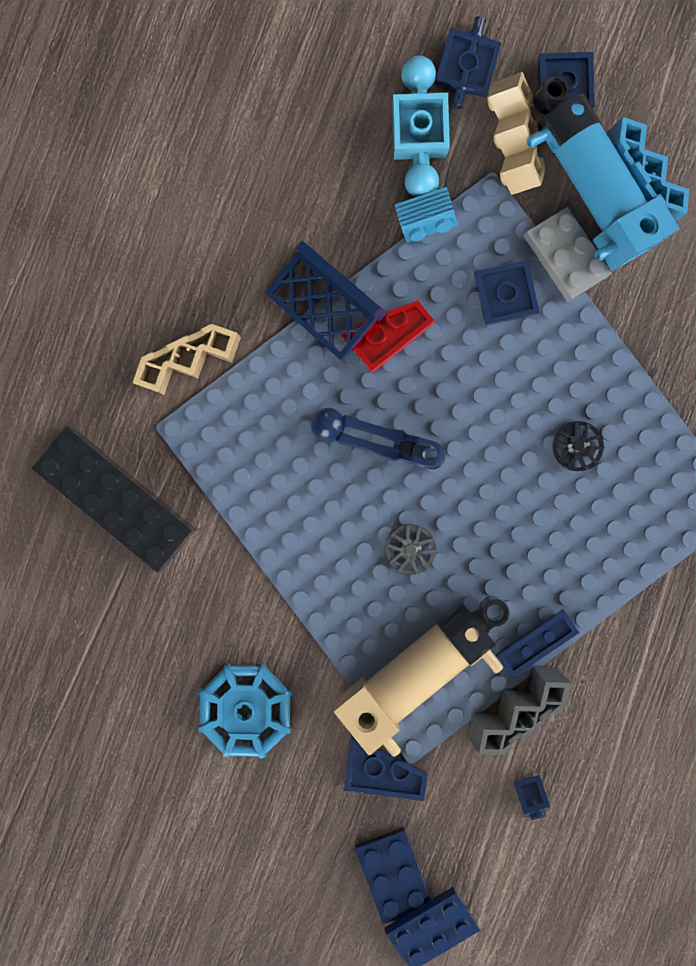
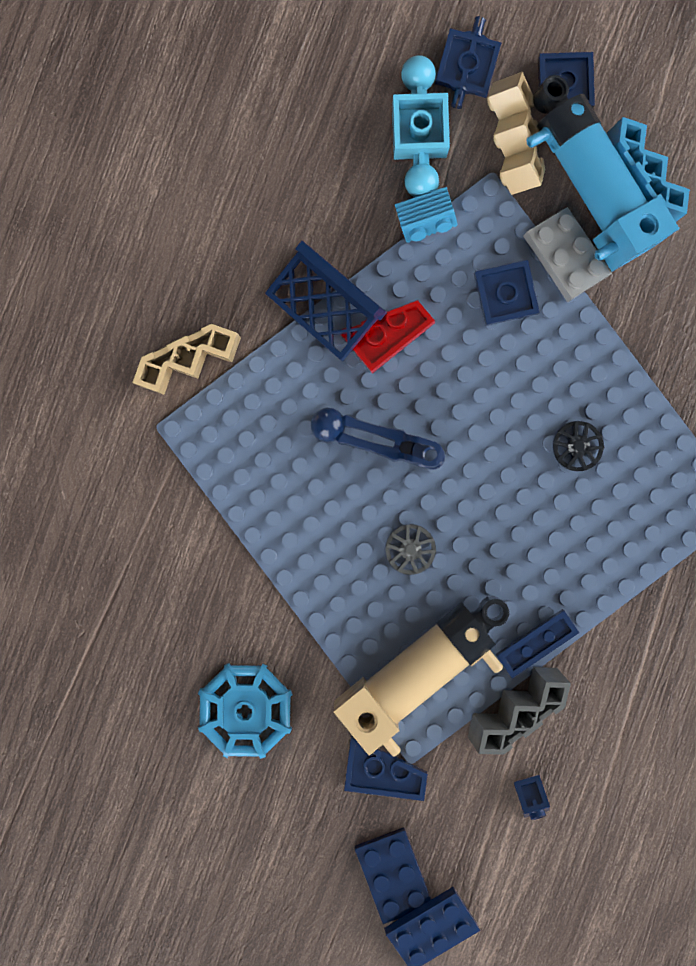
black brick [31,427,197,572] -> none

